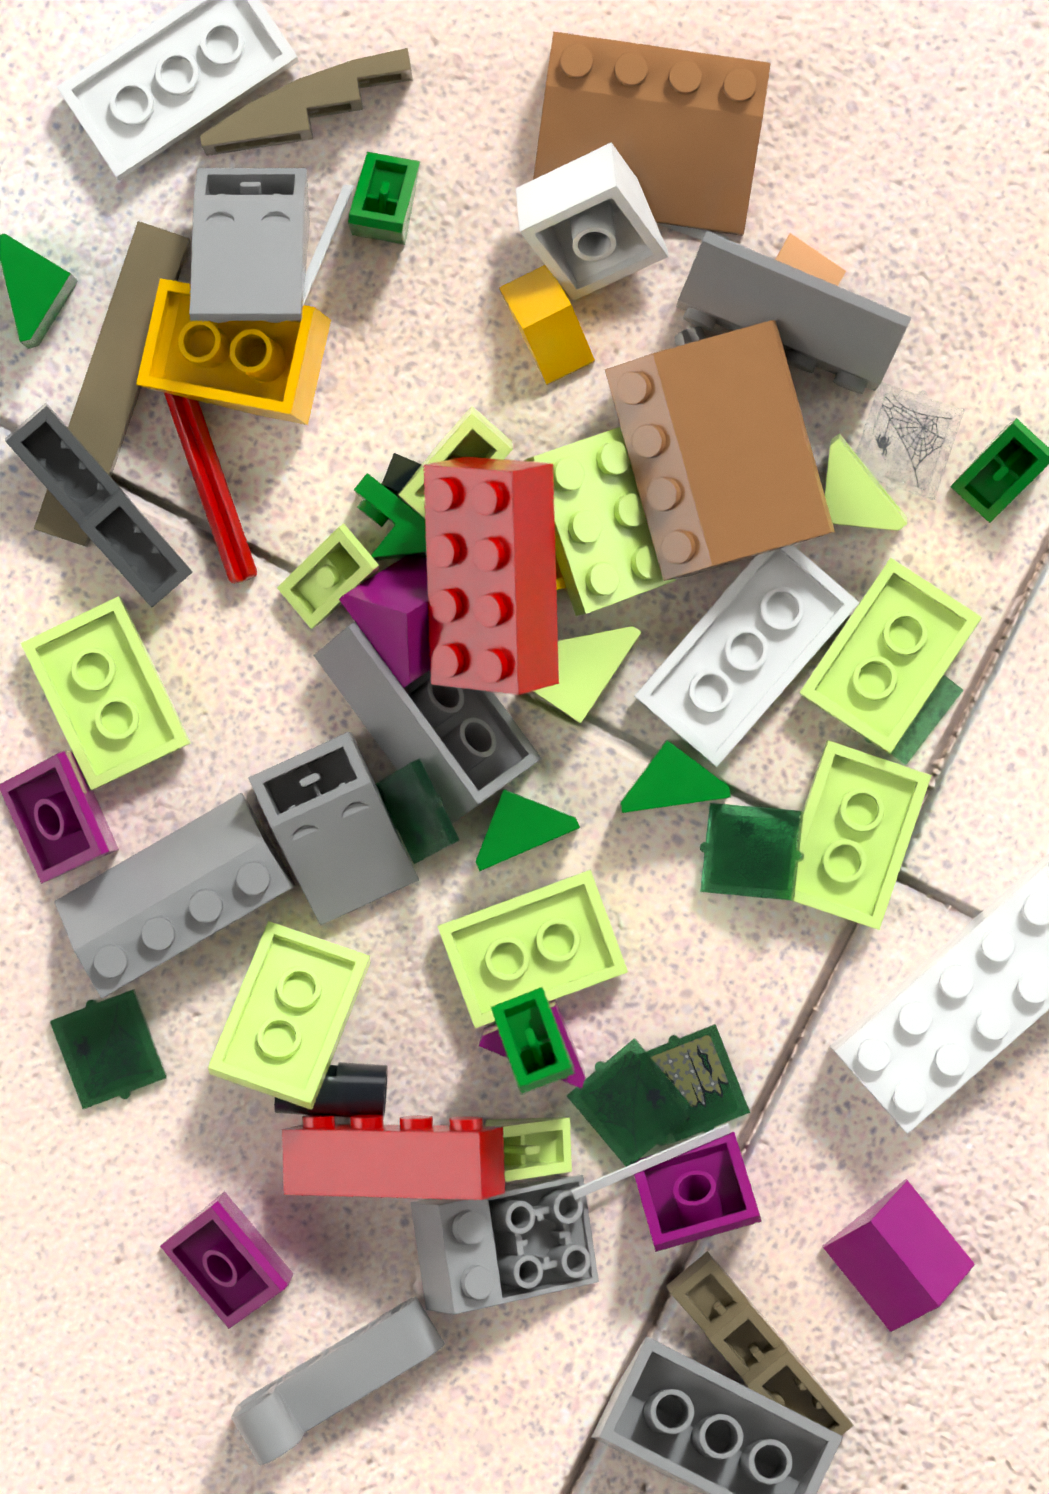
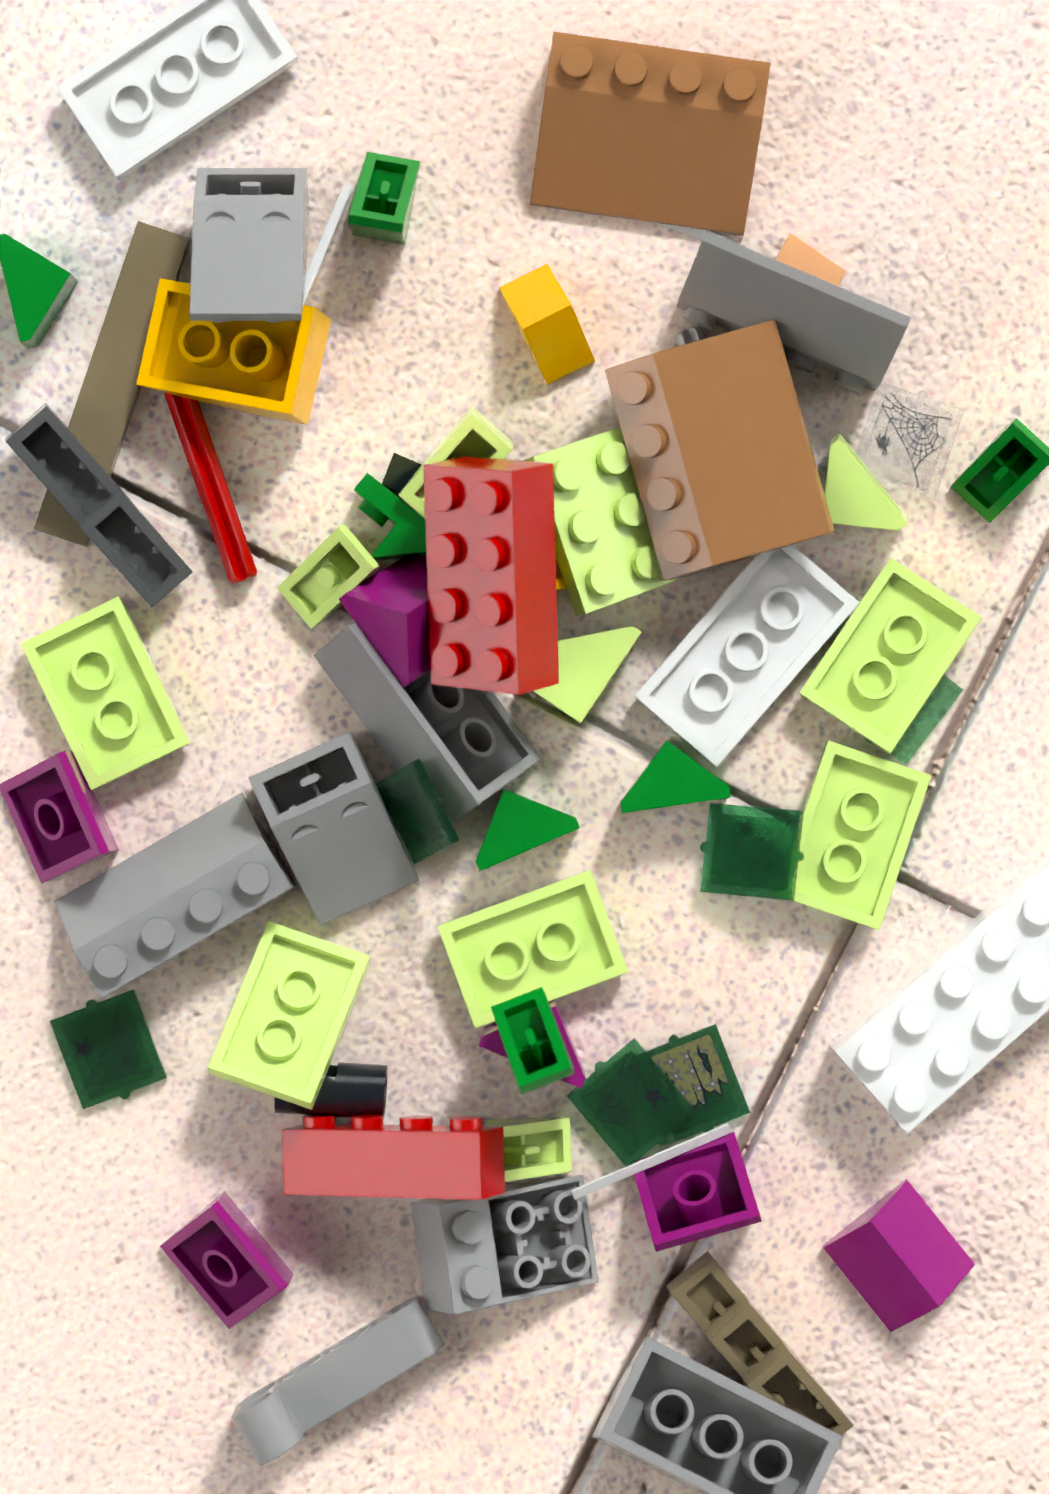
dark tan slope [200,48,413,156] -> none
white slope [516,143,668,301] -> none

